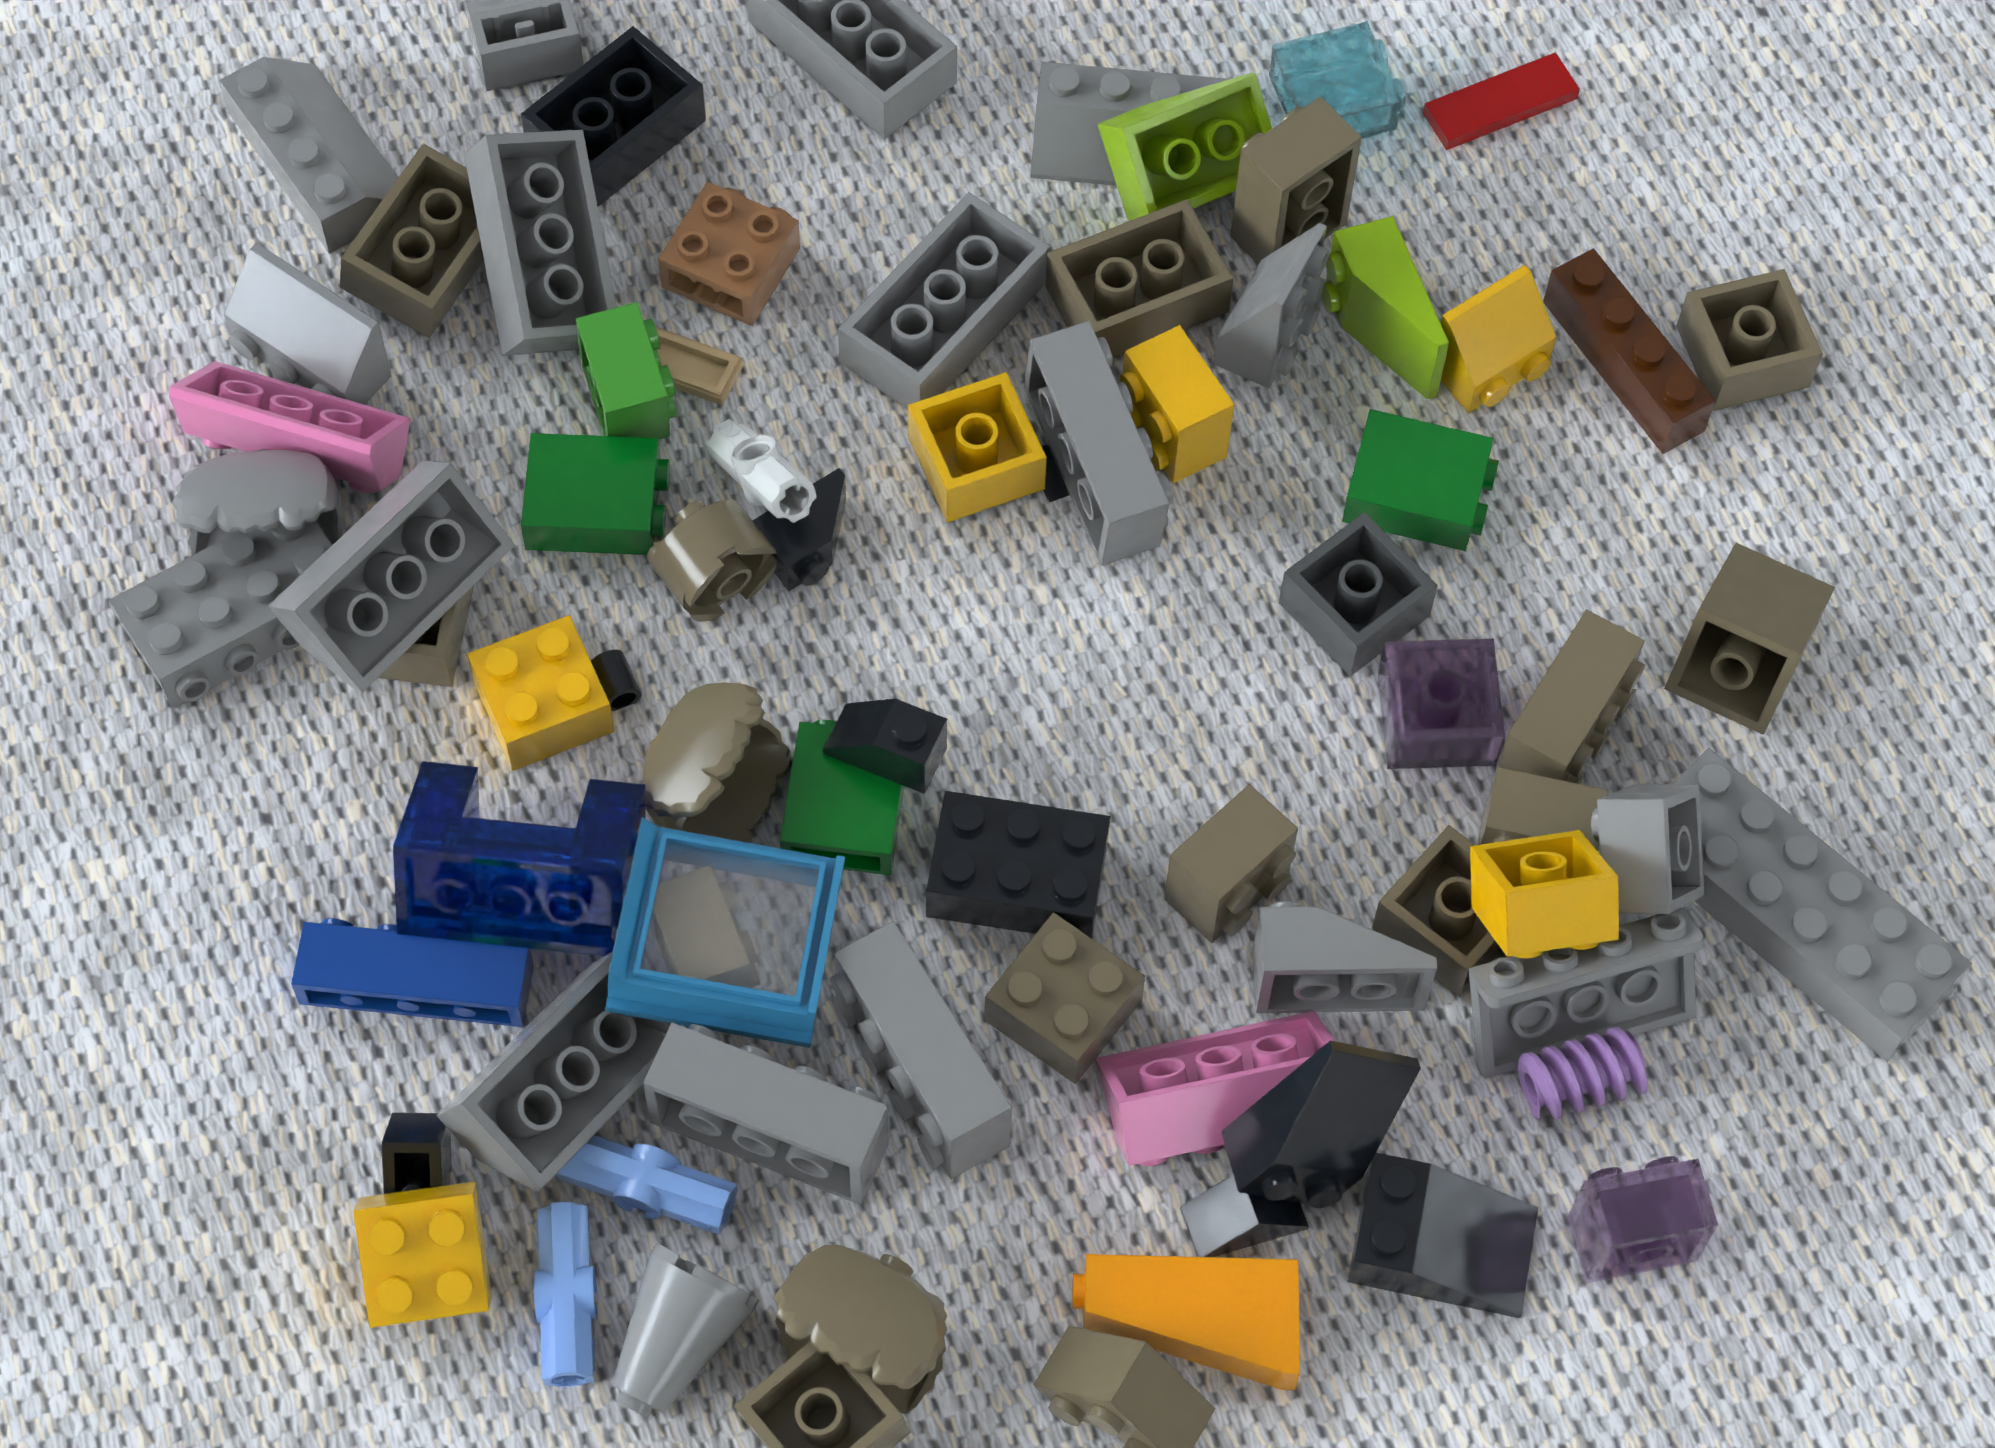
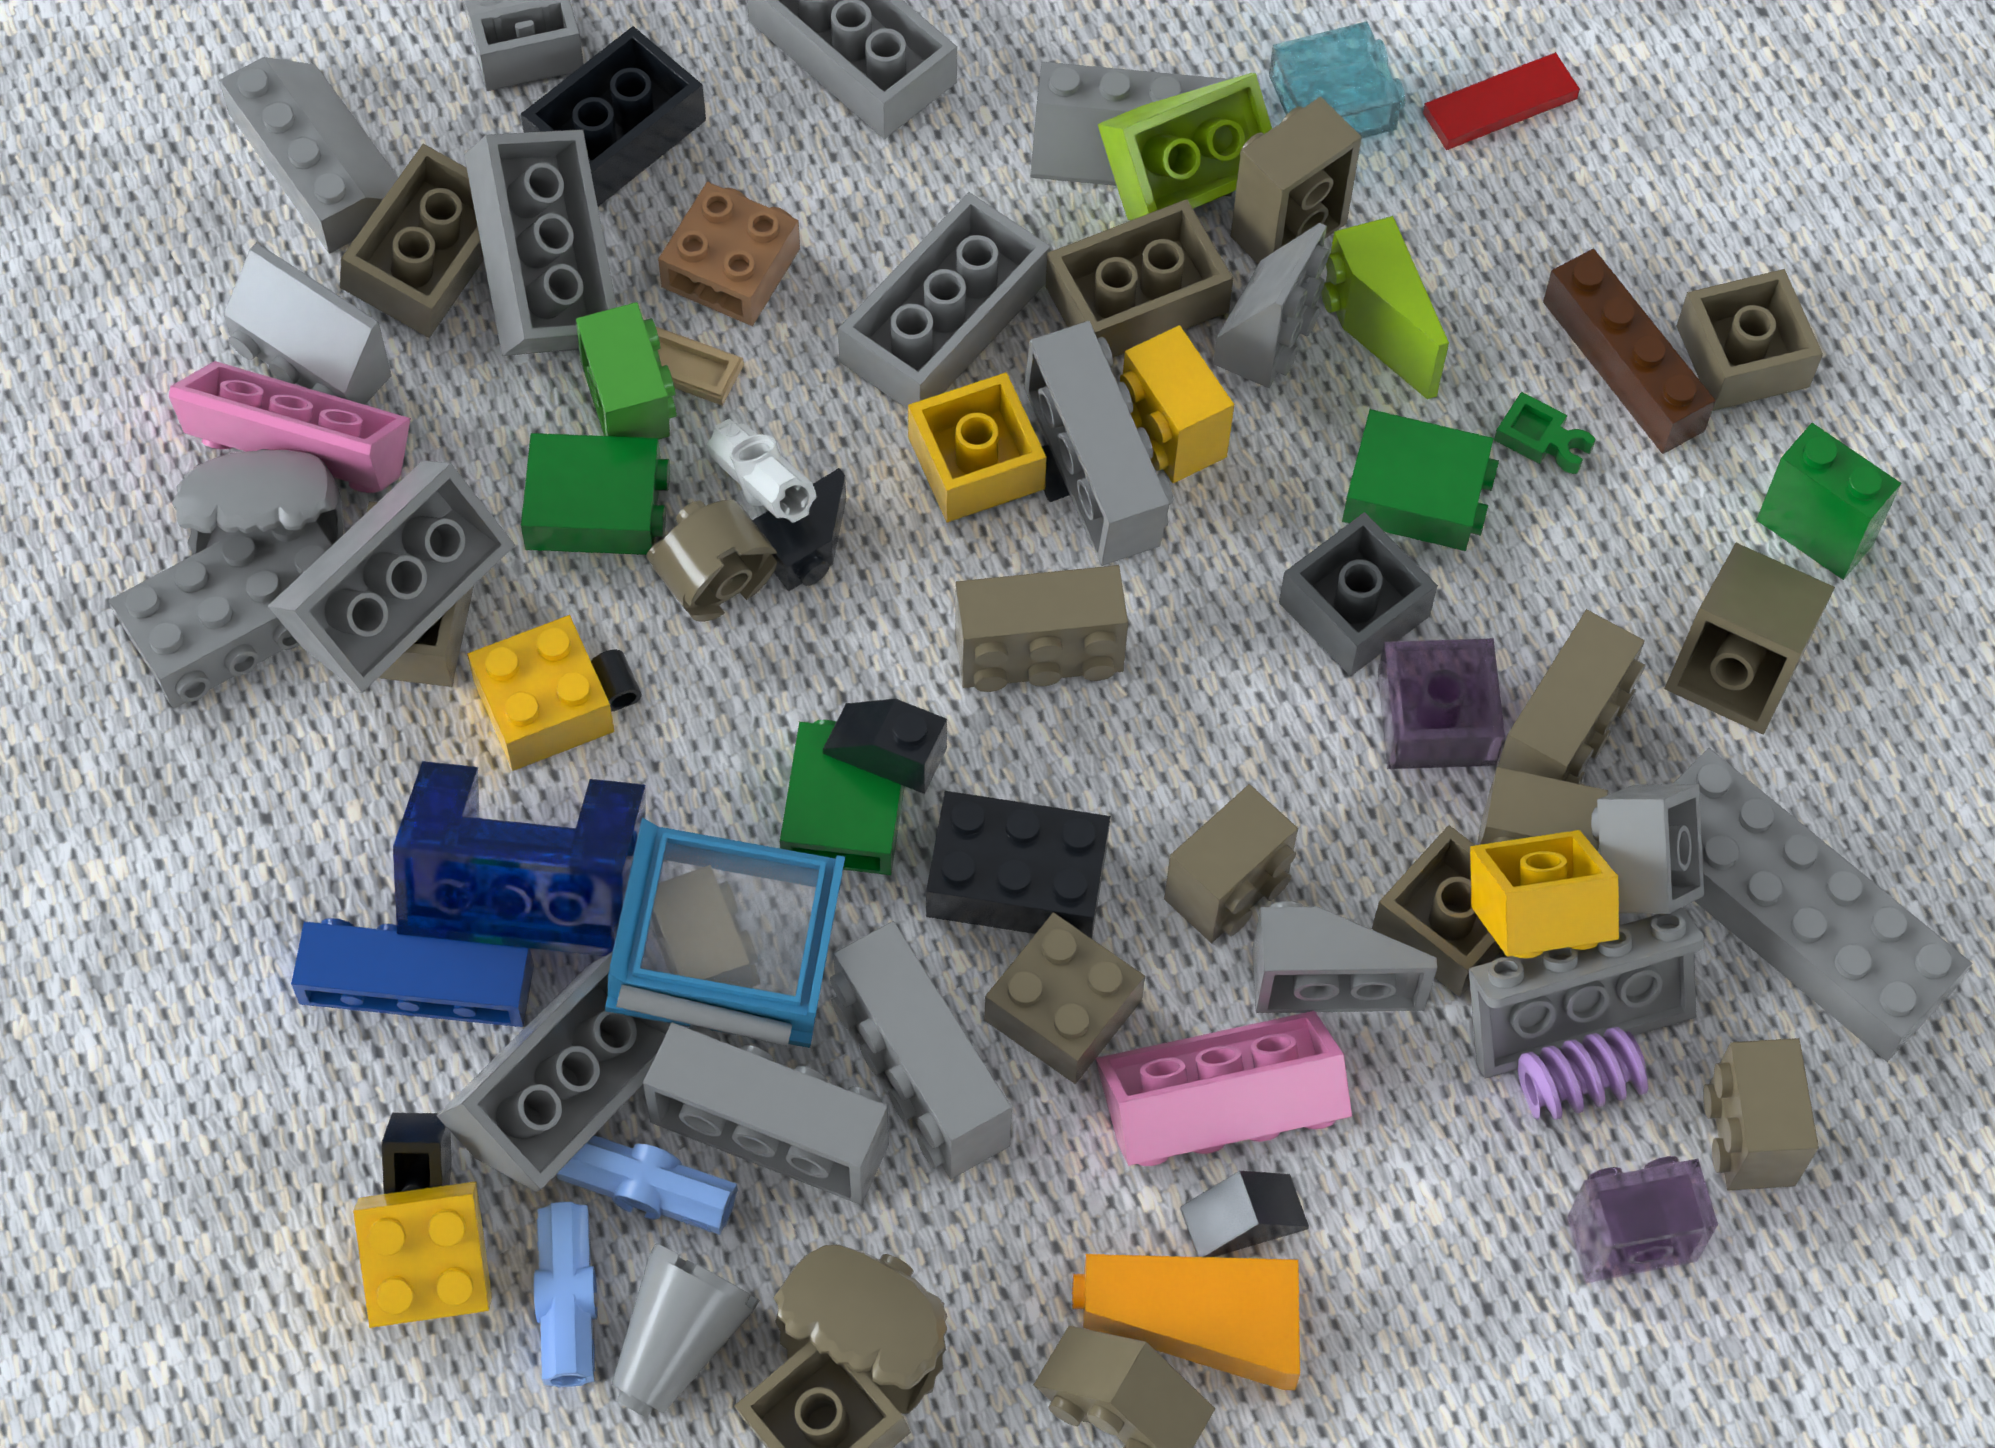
dark tan animal [638,683,792,843] -> none
black slope [1221,1040,1421,1208] -> none
black slope [1347,1152,1538,1318] -> none
yellow slope [1440,265,1557,413] -> none
none -> light grey bar [616,984,792,1047]
none -> dark tan brick [955,565,1128,692]
none -> green plate [1494,391,1596,474]
none -> dark tan brick [1703,1038,1819,1191]
none -> green brick [1756,423,1902,580]

